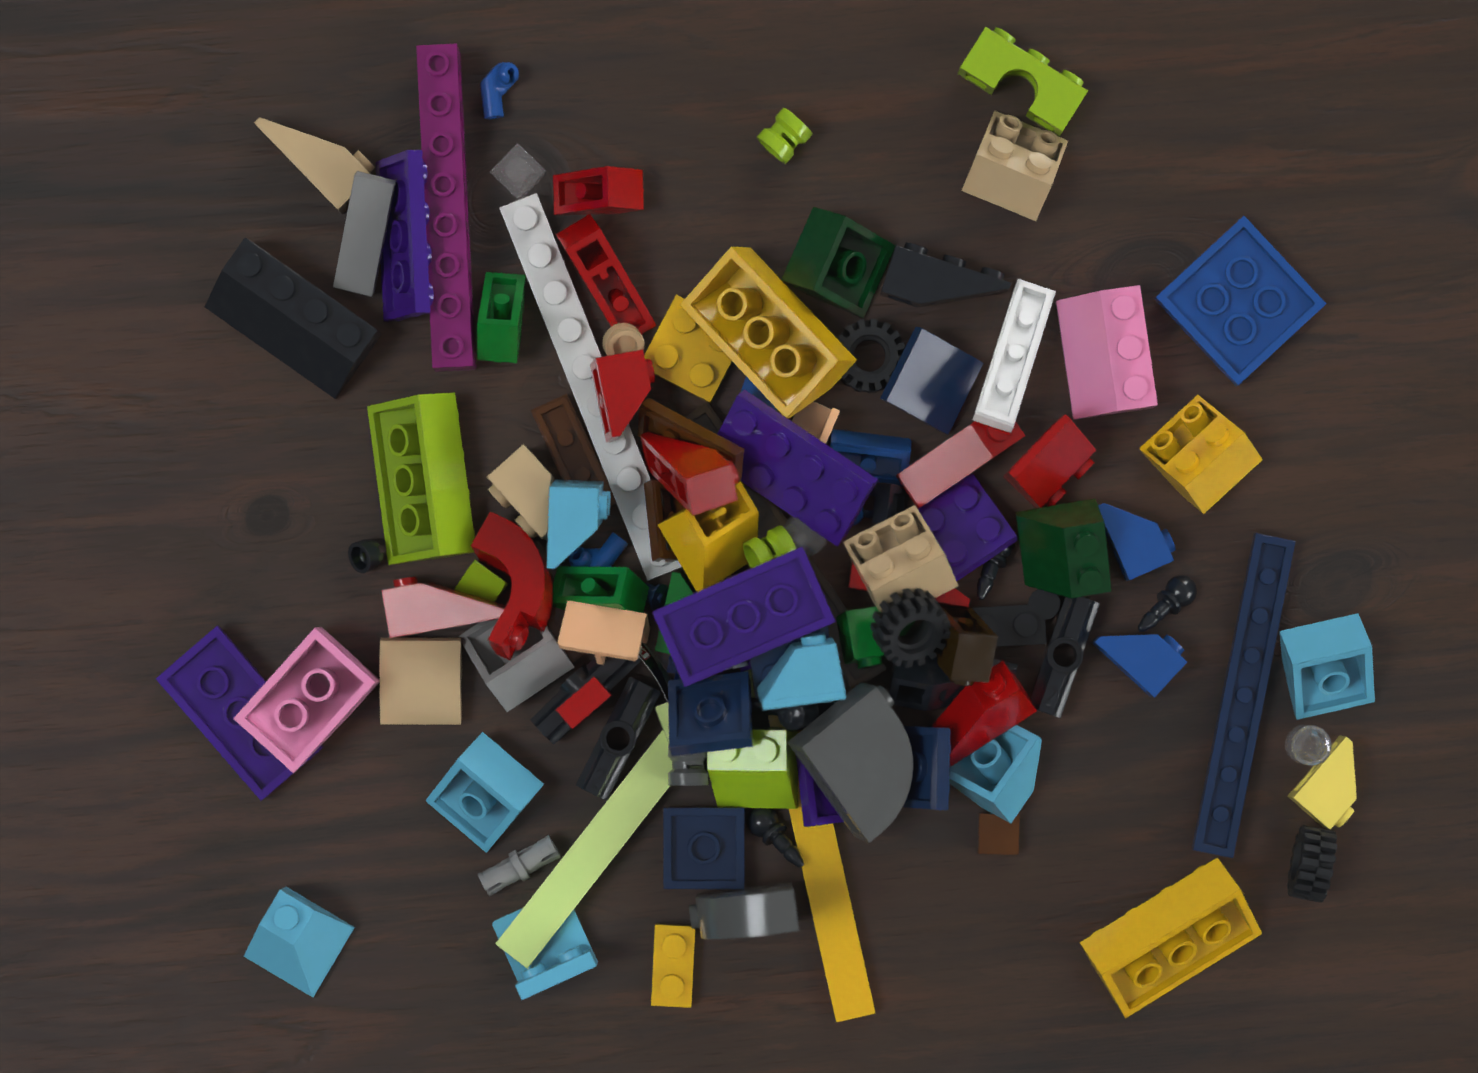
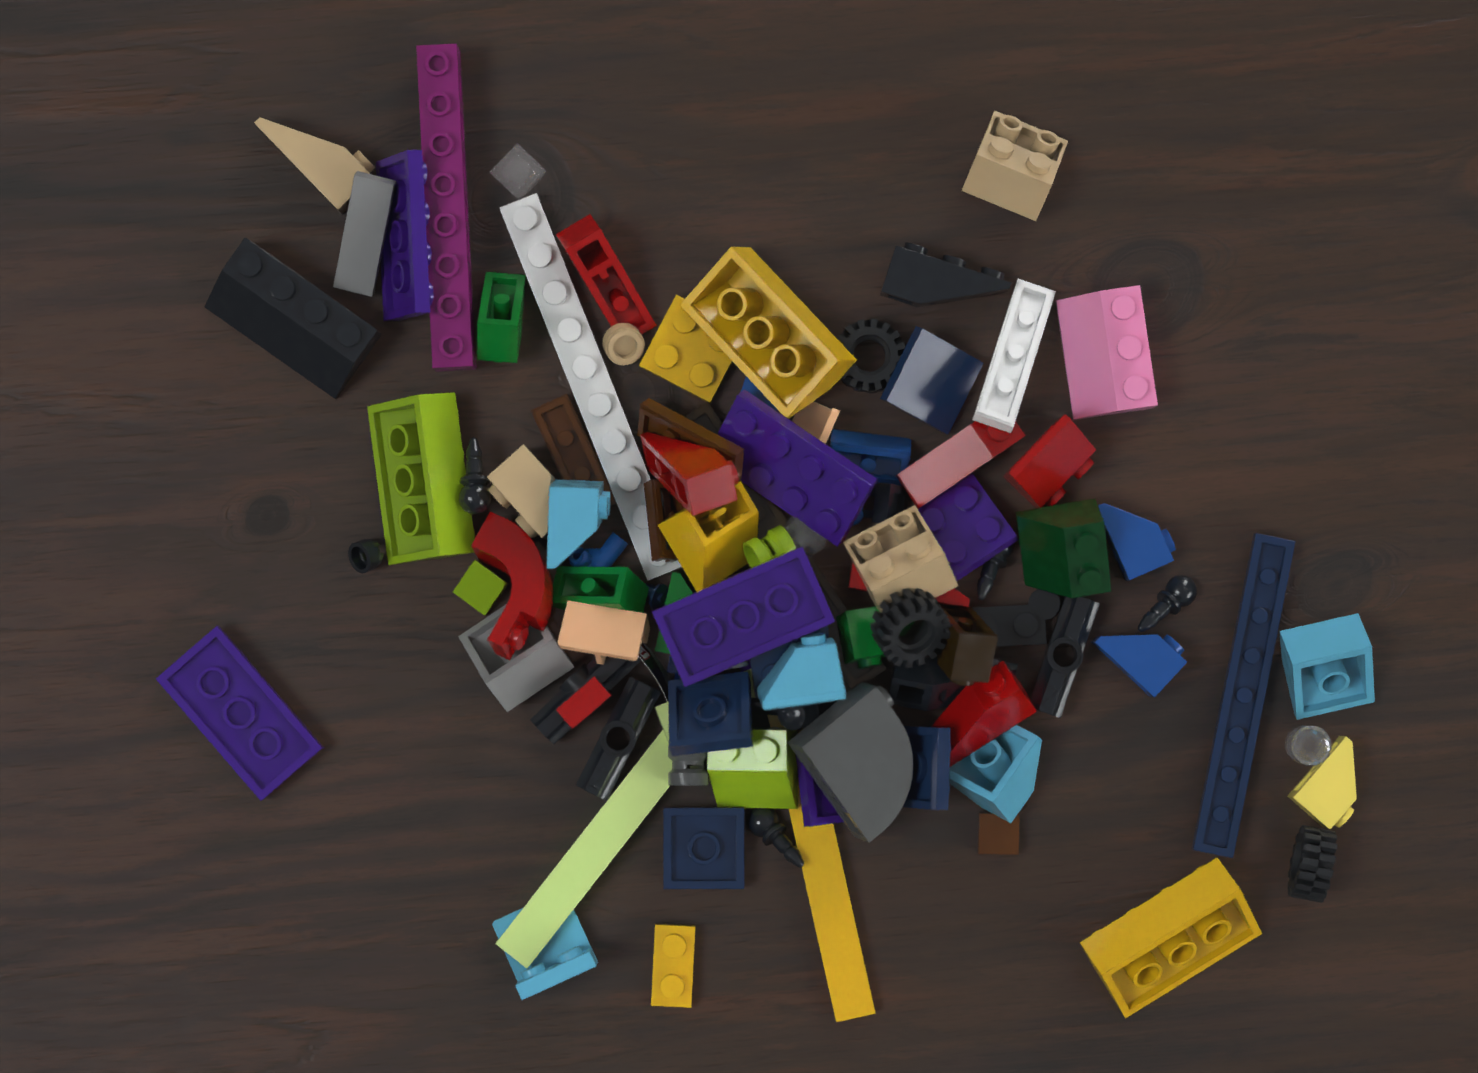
bright pink slope [233,627,380,773] -> none
medium azure slope [244,887,355,997] -> none
tan slope [380,638,462,725] -> none
slope [381,576,506,638] -> none
medium azure slope [425,732,544,853] -> none
light grey pin [478,835,561,896] -> none
blue arm [480,62,519,119] -> none
red slope [553,166,644,215] -> none
red slope [590,349,655,443] -> none
dark grey brick [689,881,799,939] -> none
lime wheel [756,107,813,164] -> none
dark green slope [781,207,896,319] -> none
lime arch [958,27,1088,137] -> none
yellow slope [1139,395,1263,514] -> none
blue plate [1154,216,1326,387] -> none
none -> black bar [459,437,491,514]

